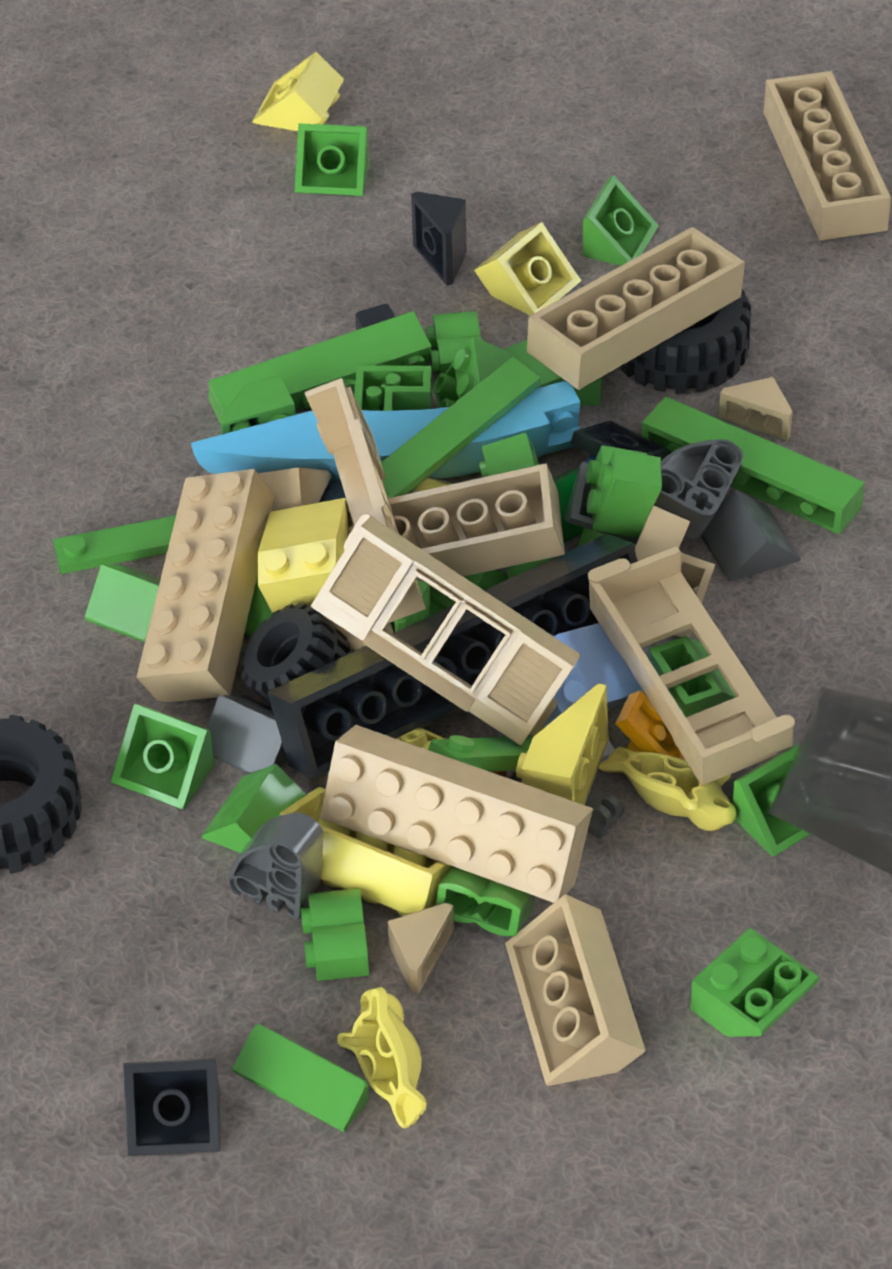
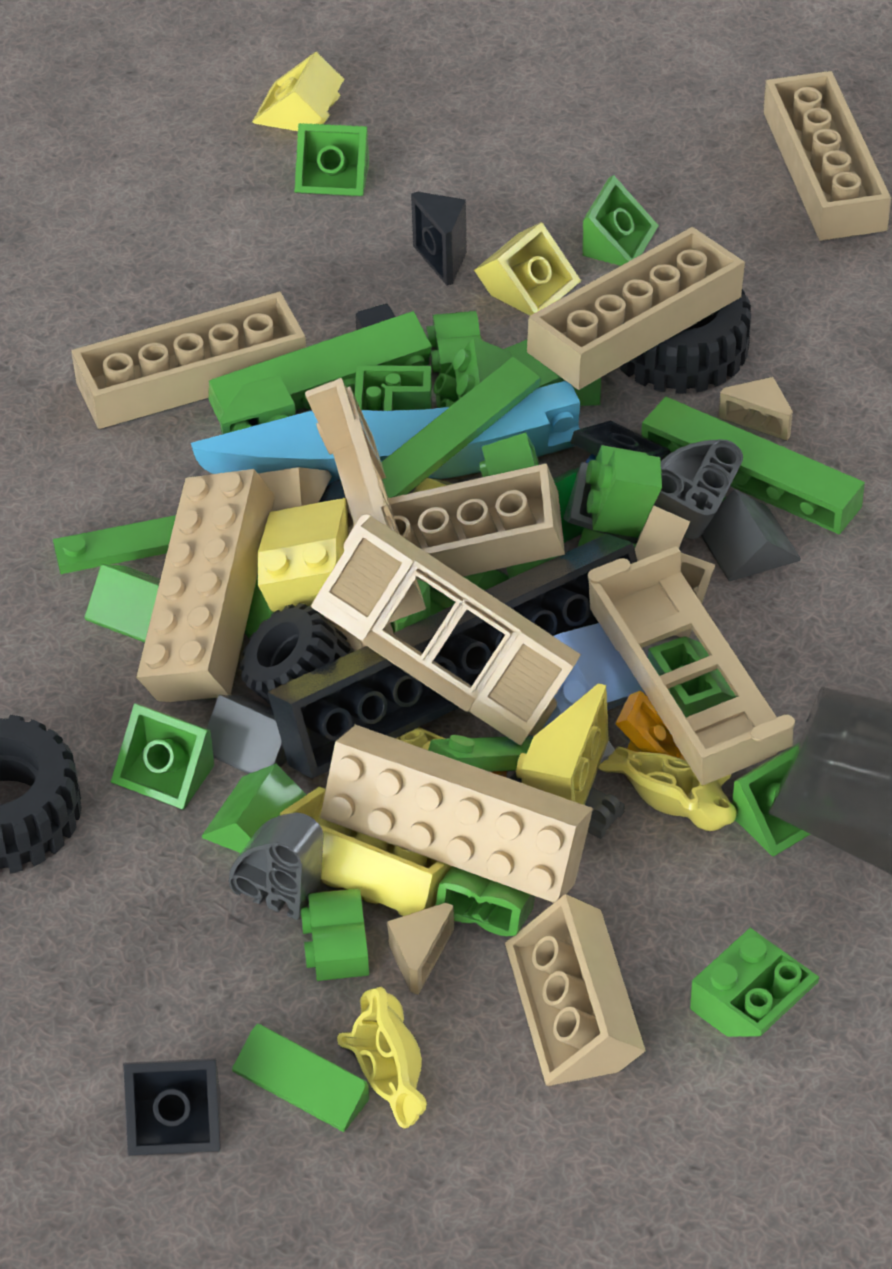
none -> tan brick [71,292,306,429]

